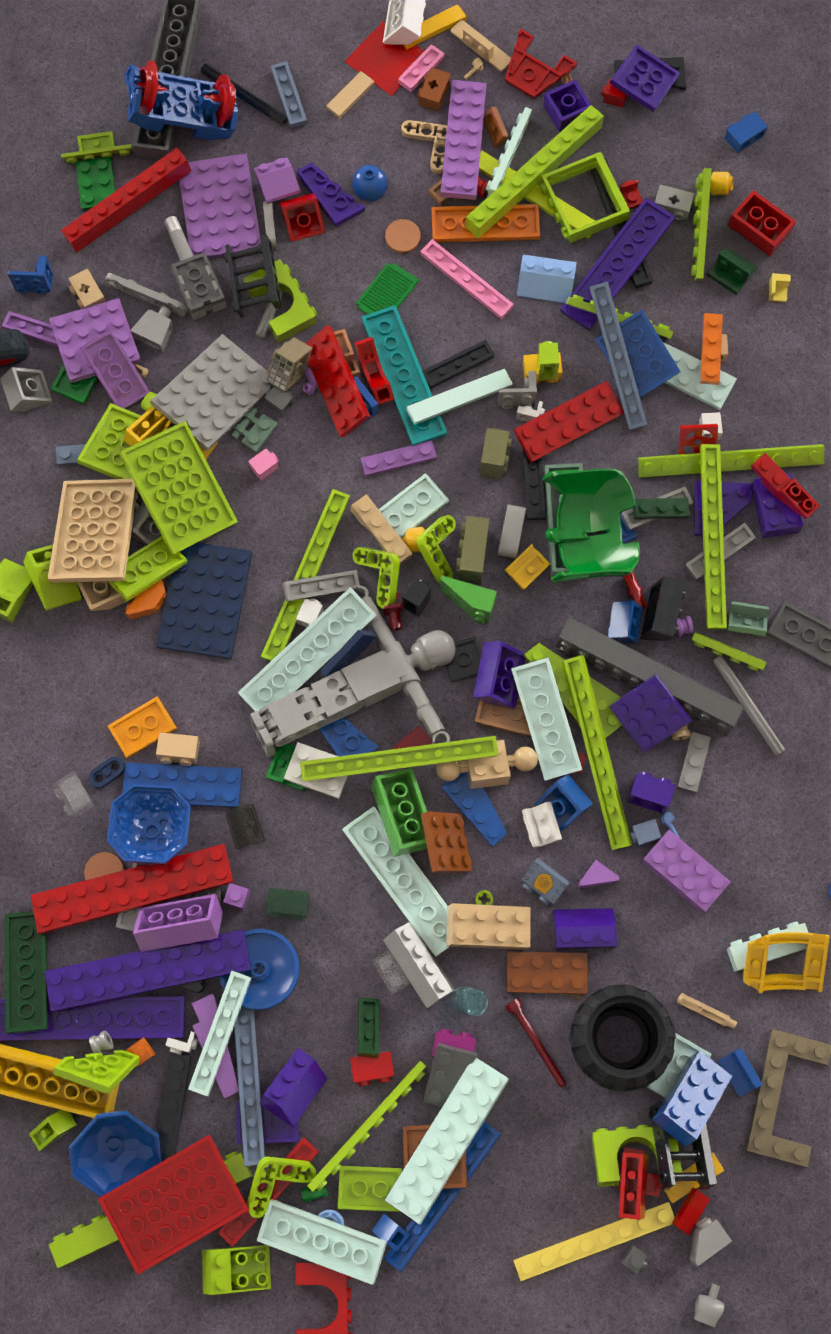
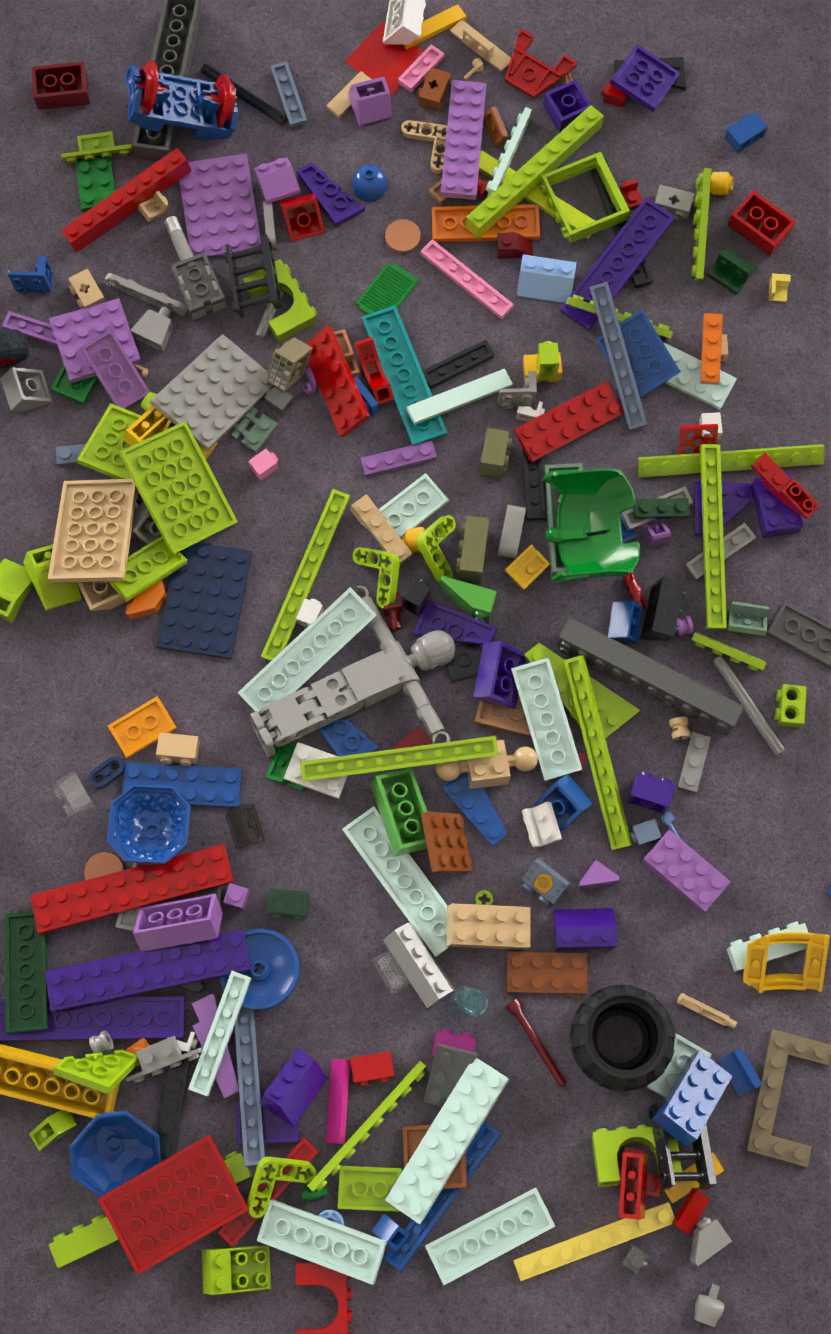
light grey plate [283,570,360,602] -> none
dark blue tile [321,630,377,677] -> none
dark green plate [357,997,379,1058] -> none
dark purple plate [609,674,692,753] -> none
none -> dark red brick [31,61,90,110]
none -> light grey bracket [125,1036,203,1084]
none -> tan bracket [138,191,168,222]
none -> dark pink tile [326,1059,350,1144]
none -> medium lavender slope [348,77,392,126]
none -> dark purple wing [412,600,498,645]
none -> light aqua plate [425,1187,555,1285]
none -> dark red slope [497,232,533,259]
none -> medium lavender slope [643,519,671,548]
none -> lime brick [775,684,806,728]

